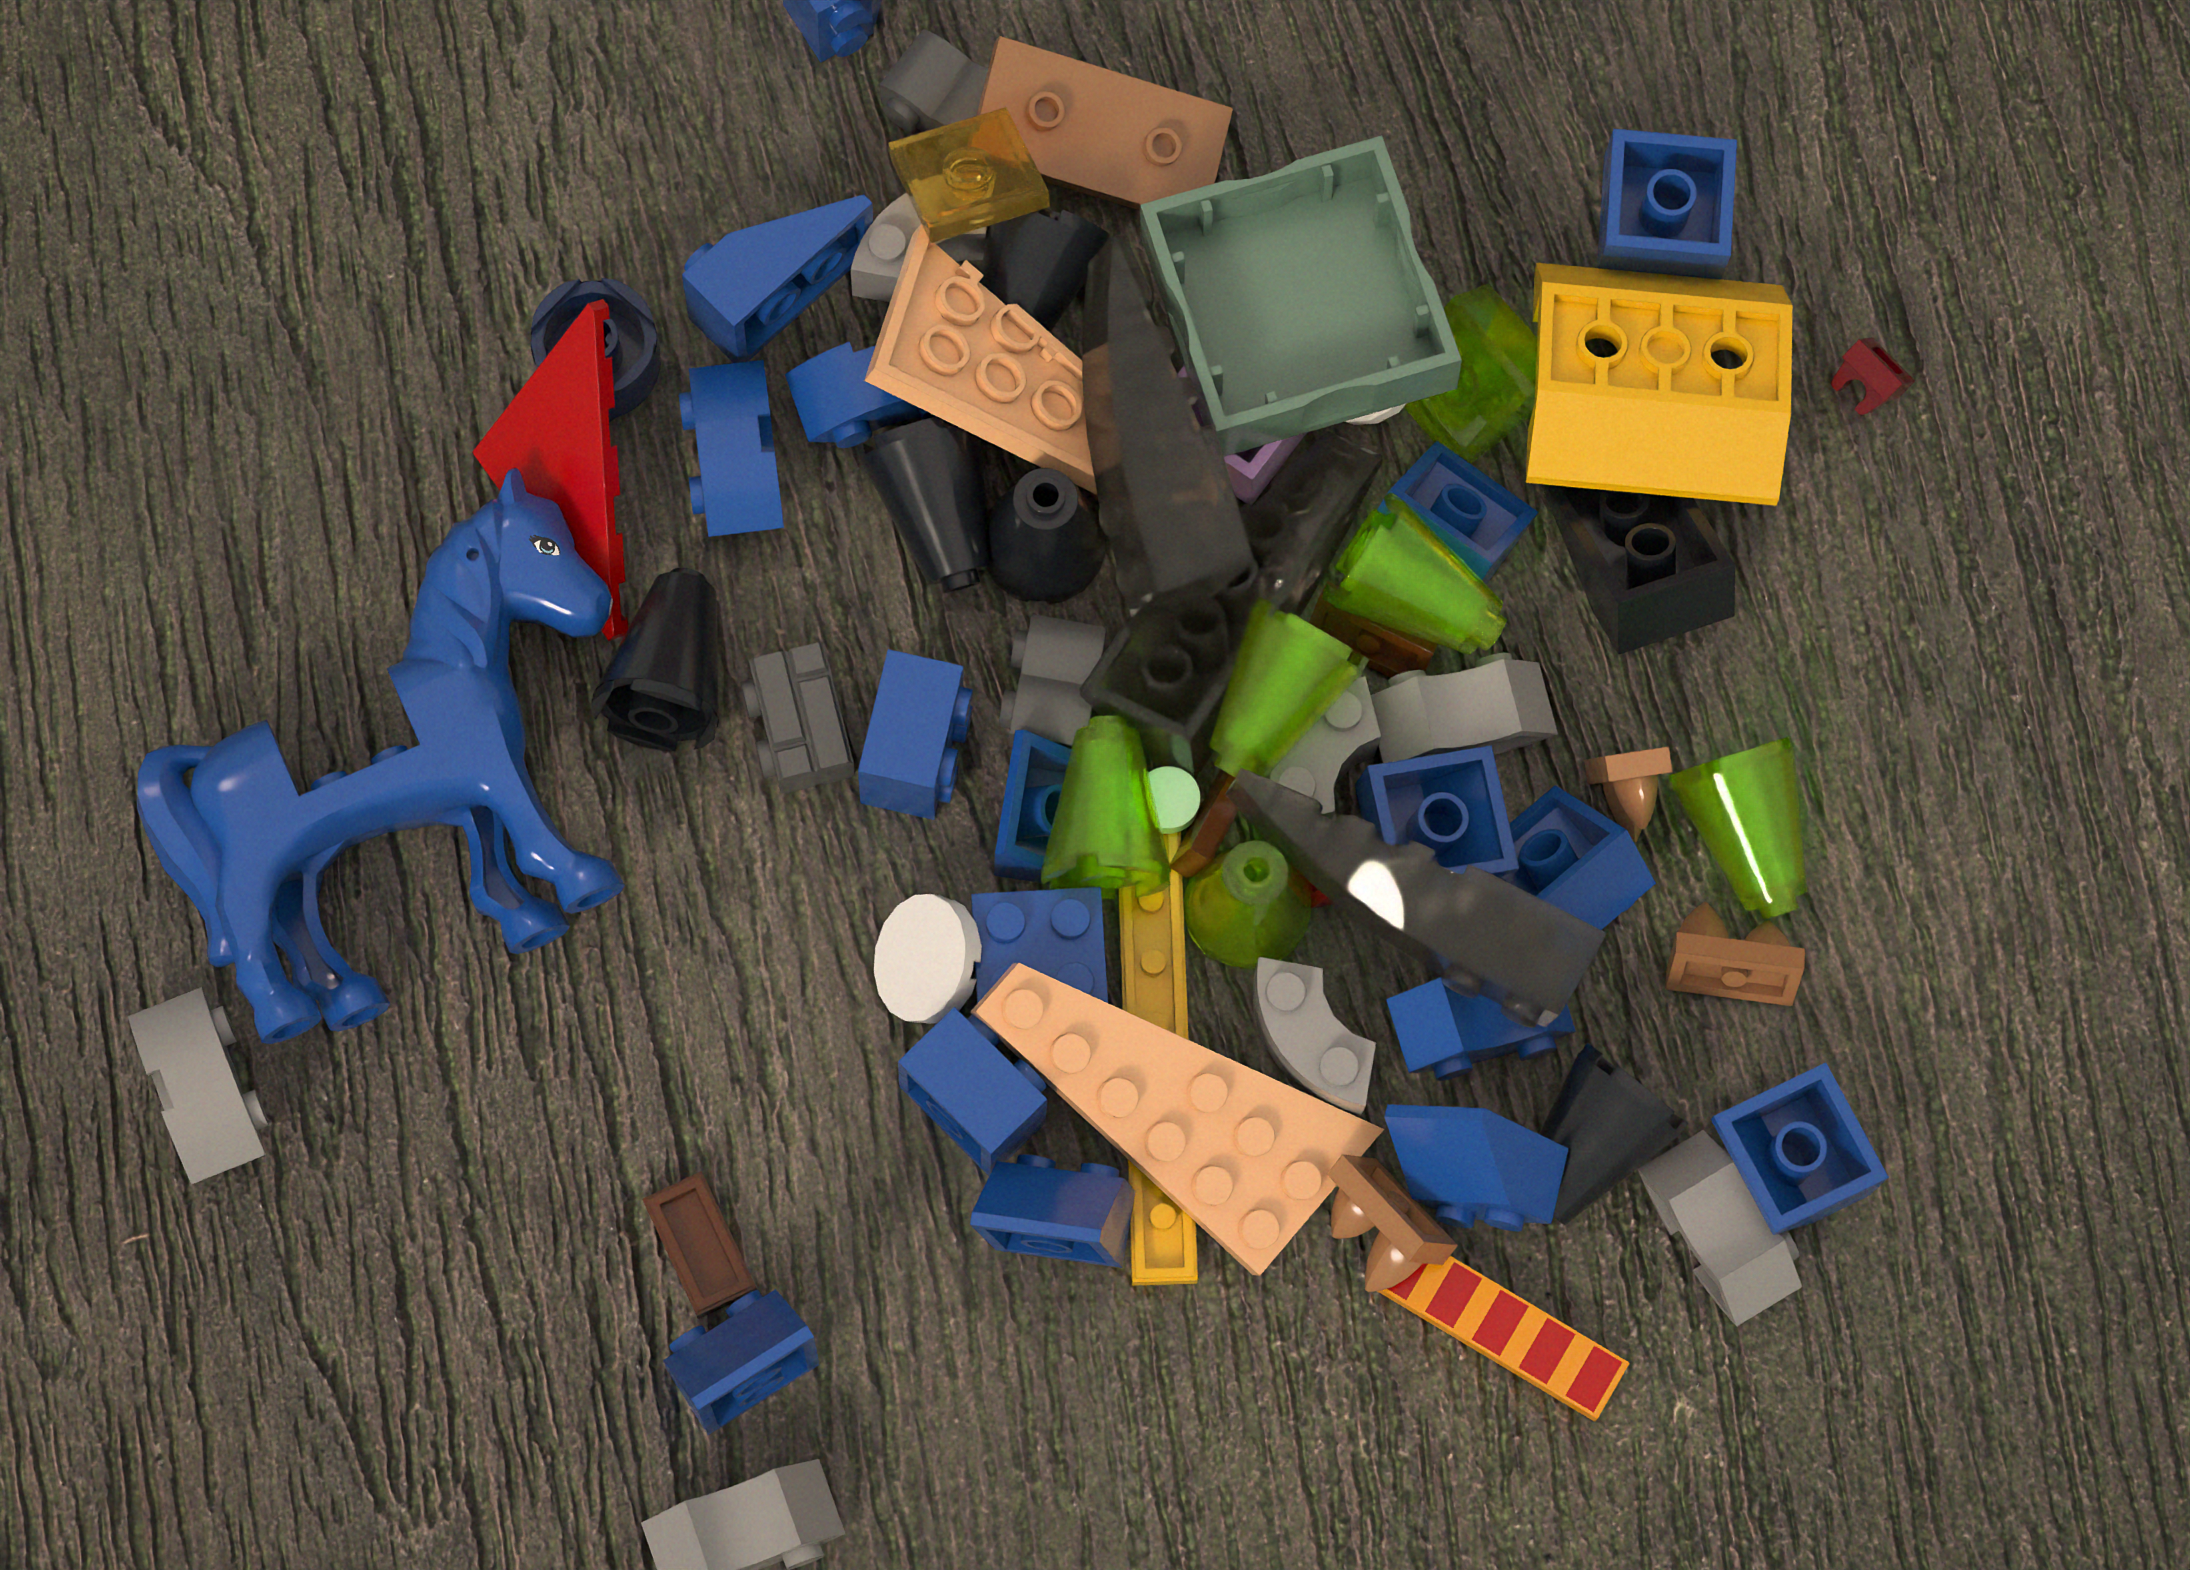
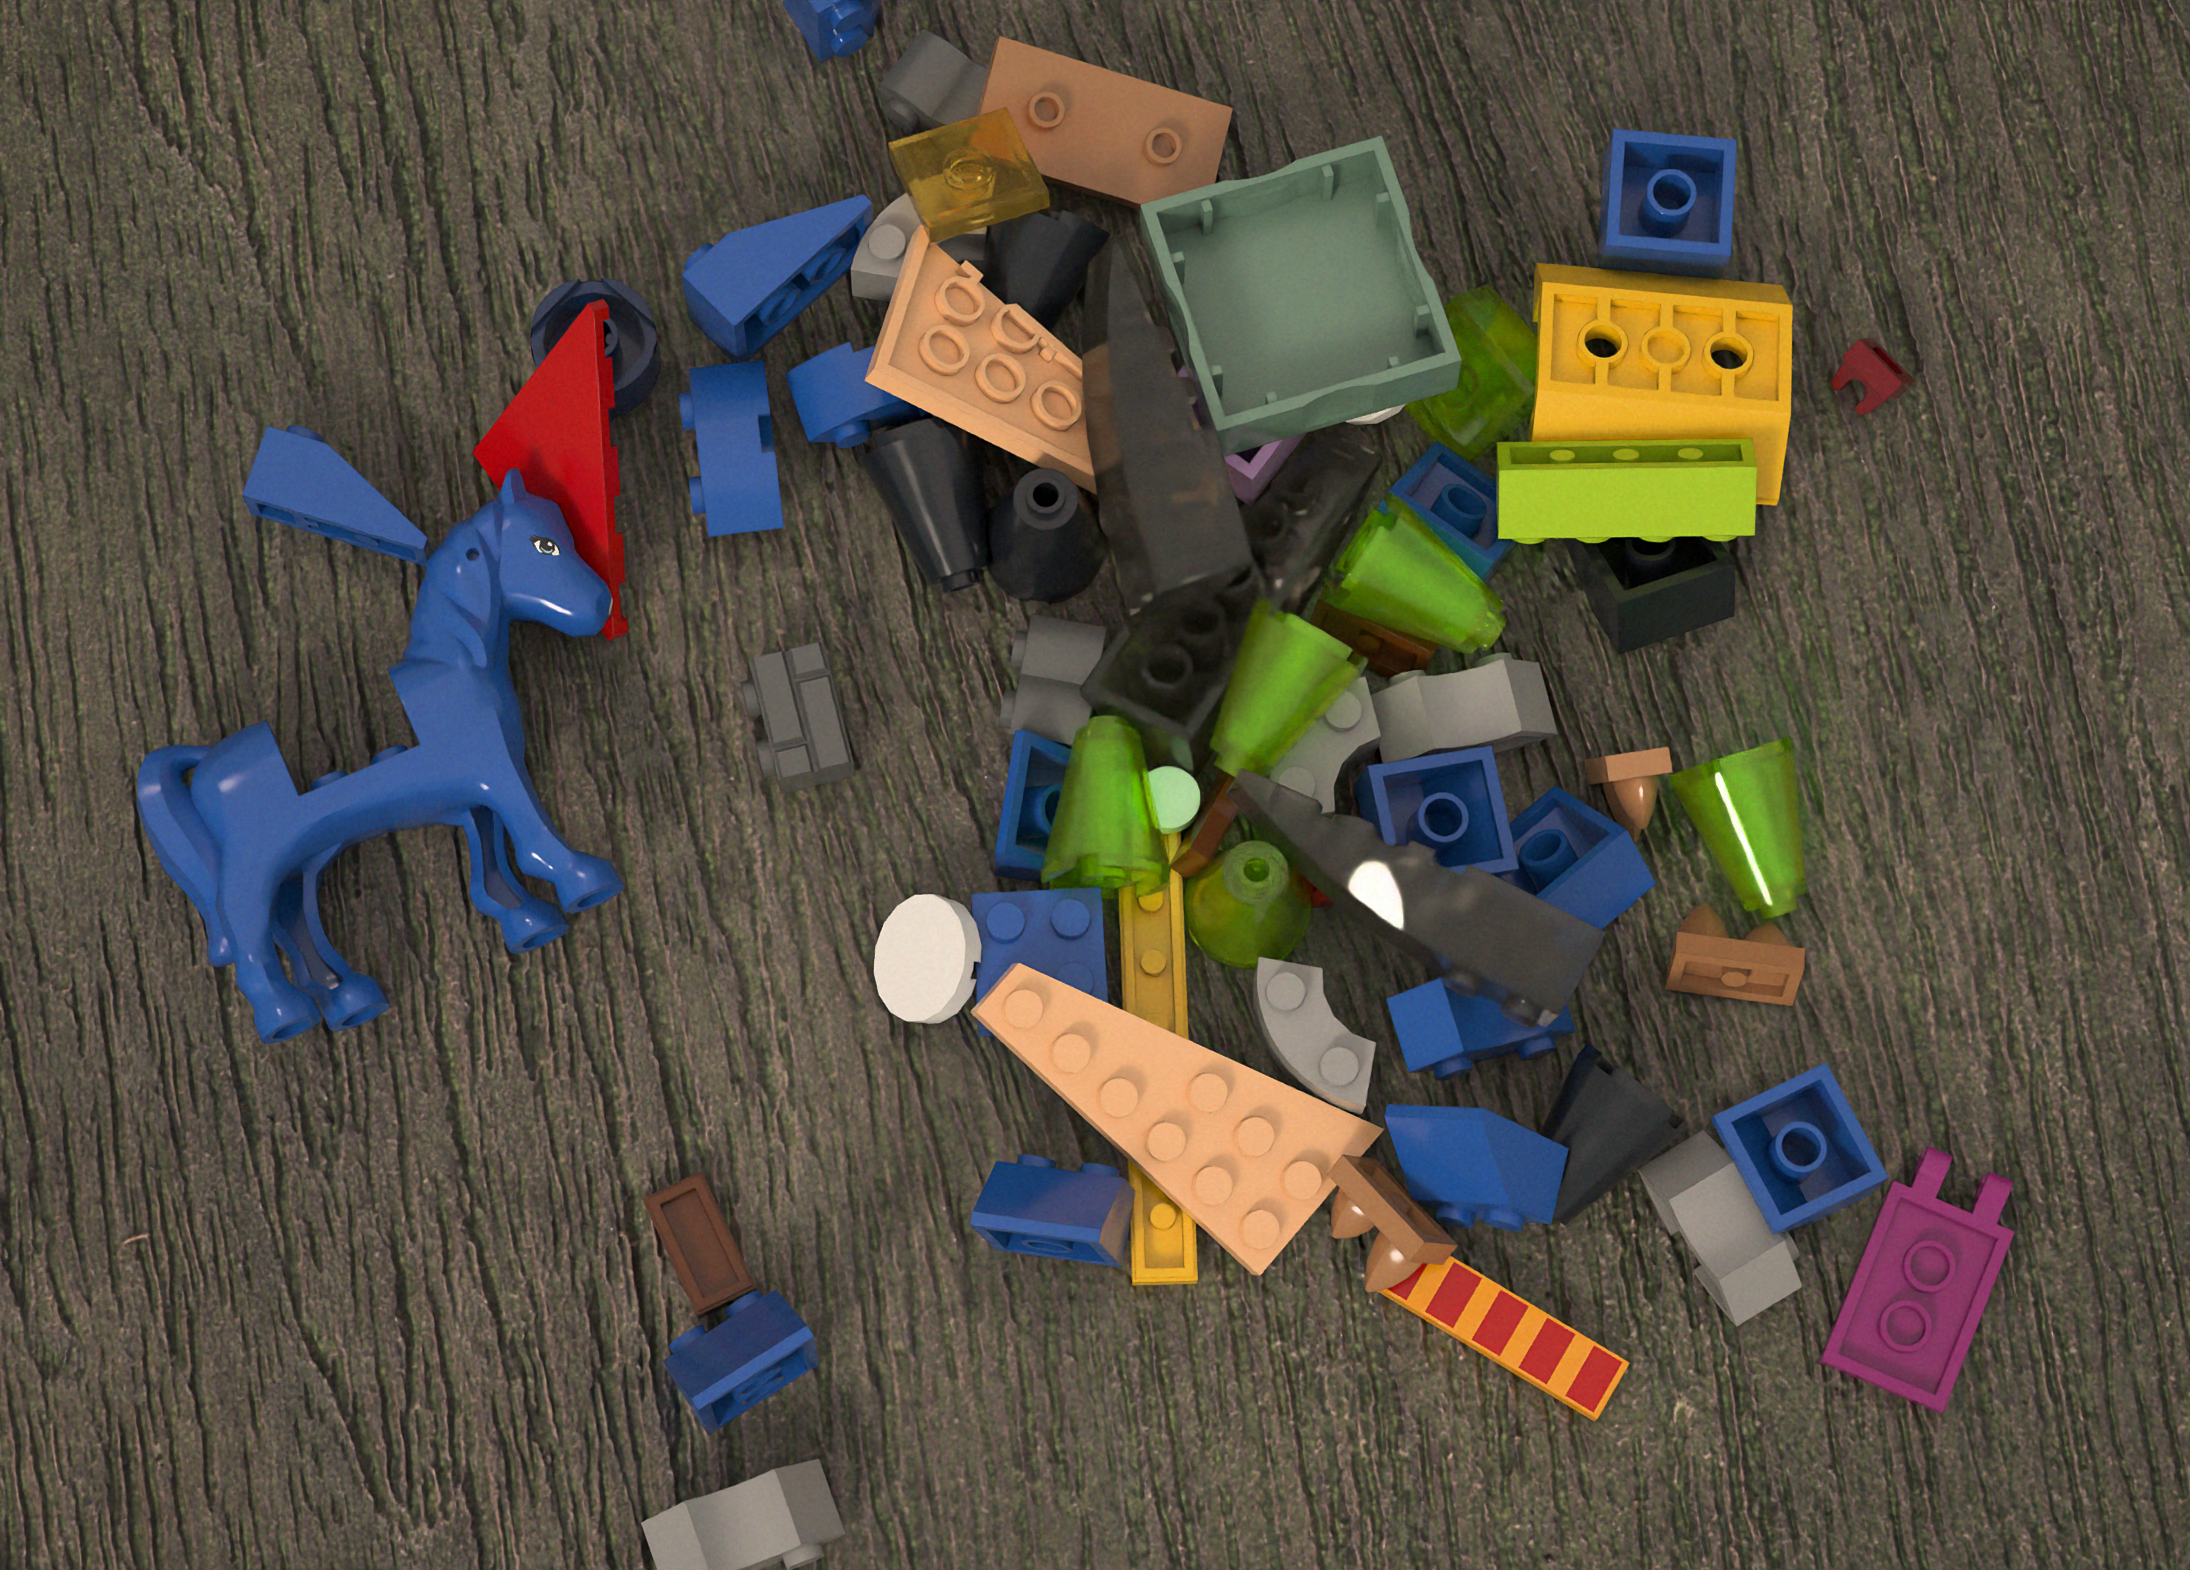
light grey brick [128,987,269,1184] -> none
black cone [591,568,719,751] -> none
blue brick [858,649,973,820] -> none
blue brick [898,1007,1047,1176] -> none
none -> blue slope [242,425,433,567]
none -> lime brick [1496,438,1757,544]
none -> magenta tile [1818,1146,2015,1414]

